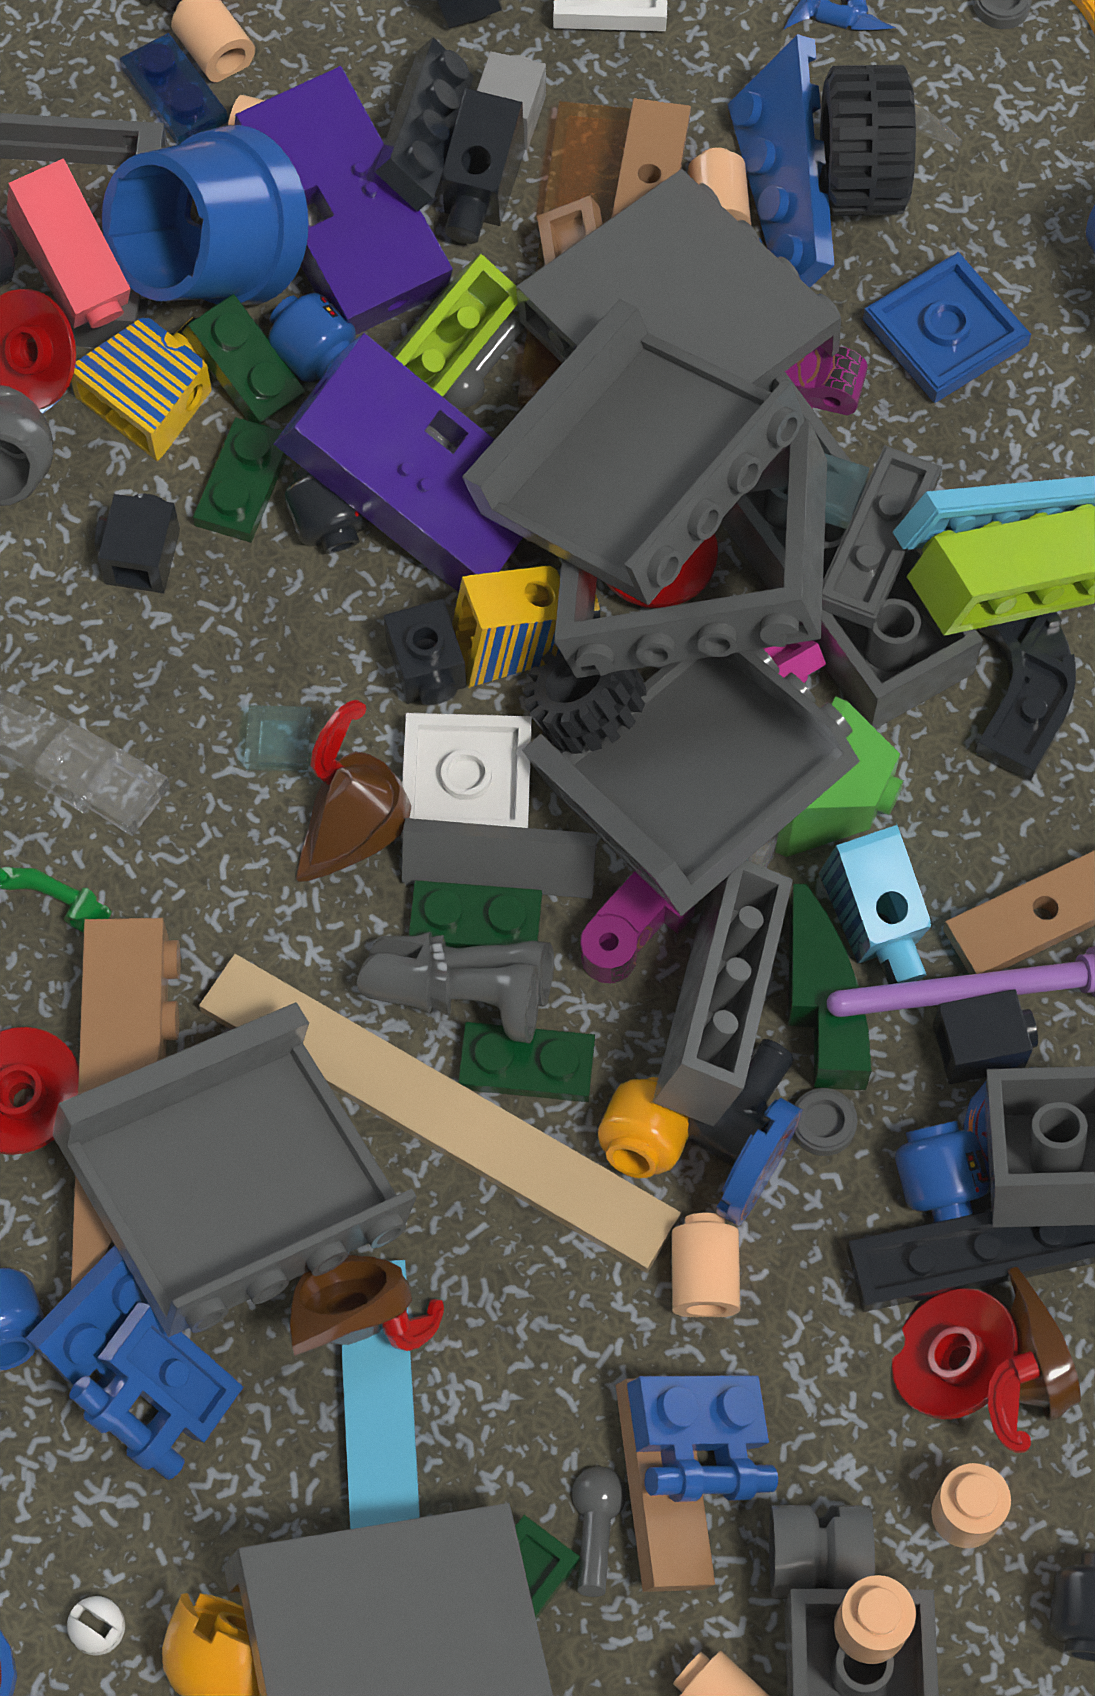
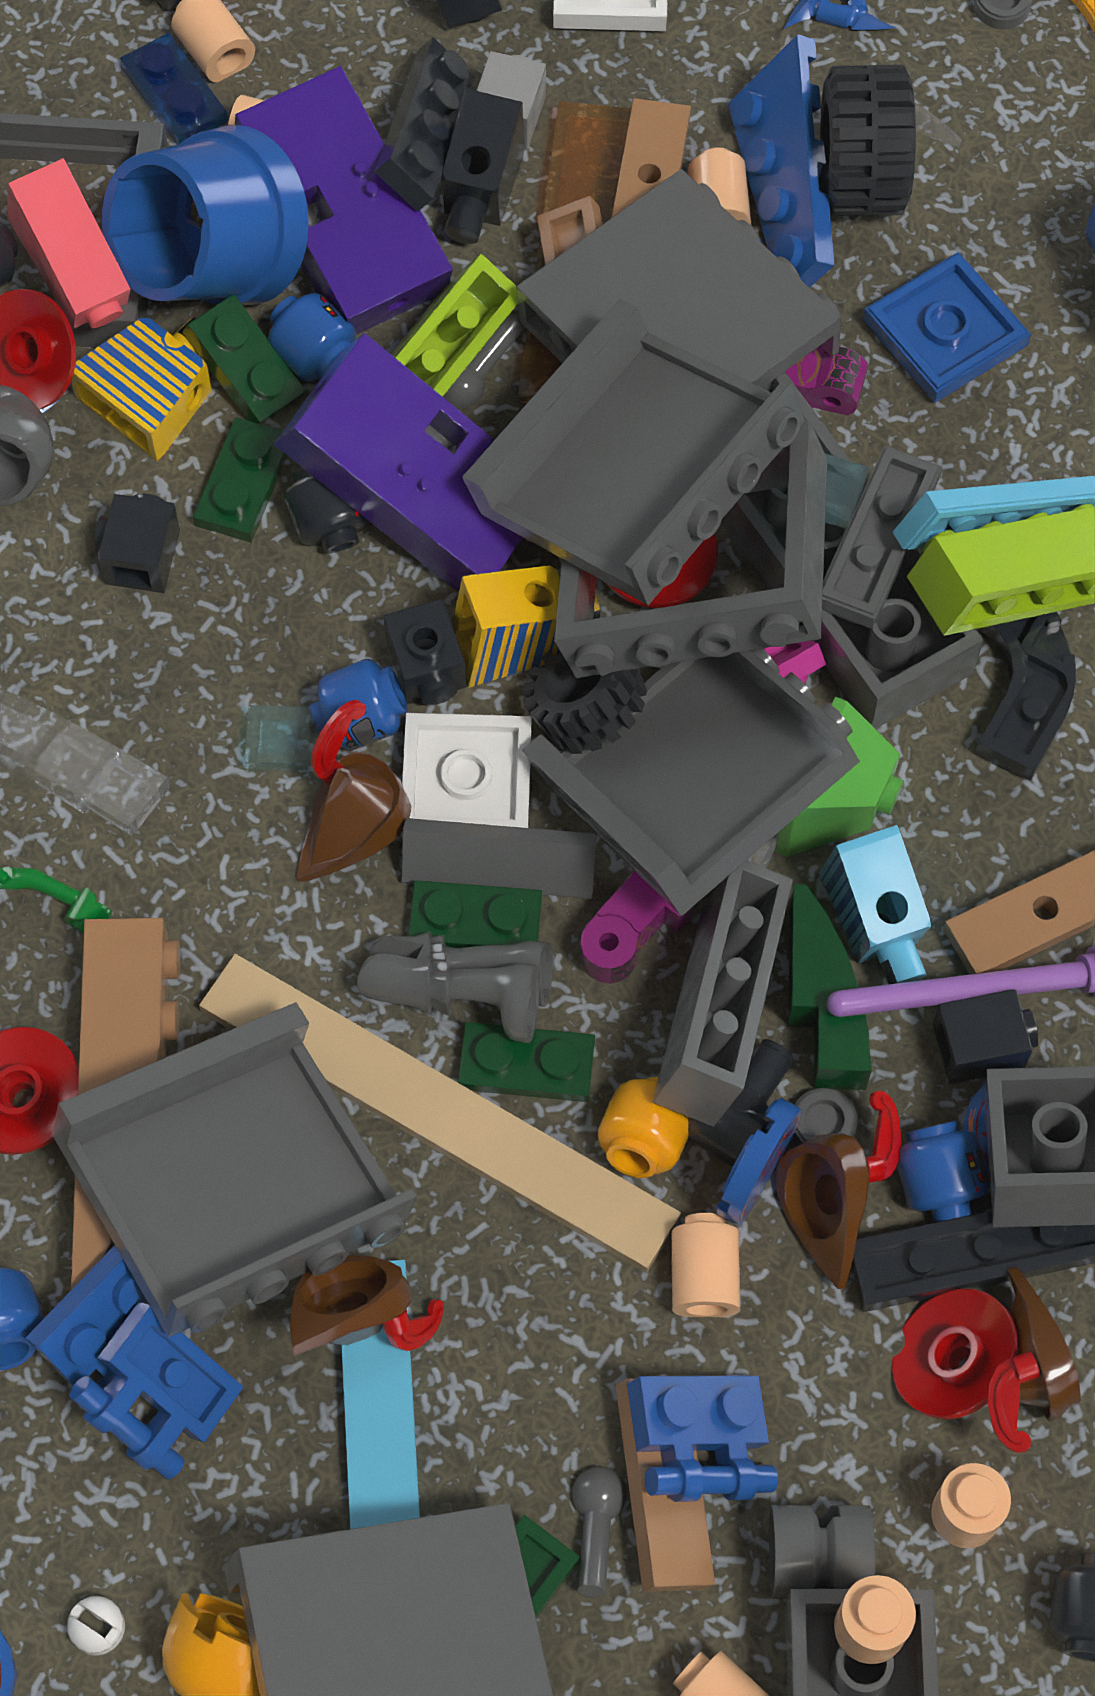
none -> blue head [310,659,408,751]
none -> reddish brown piece [776,1090,902,1289]

